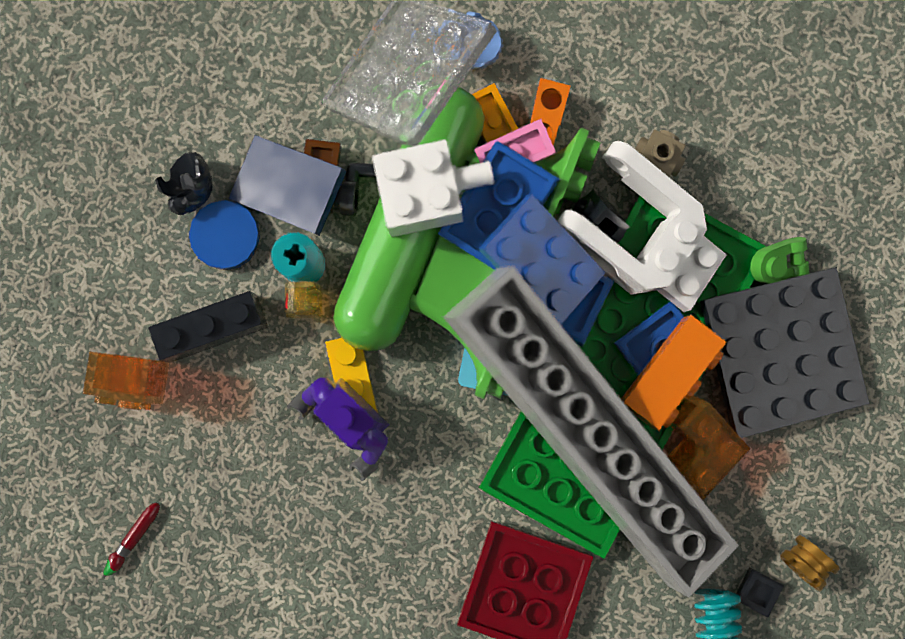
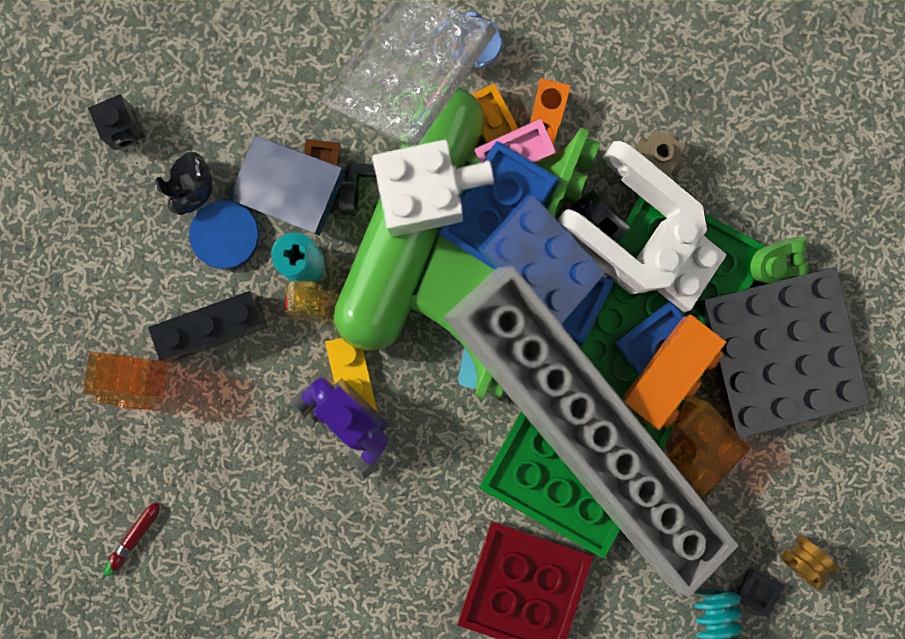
none -> black brick [88,94,146,150]

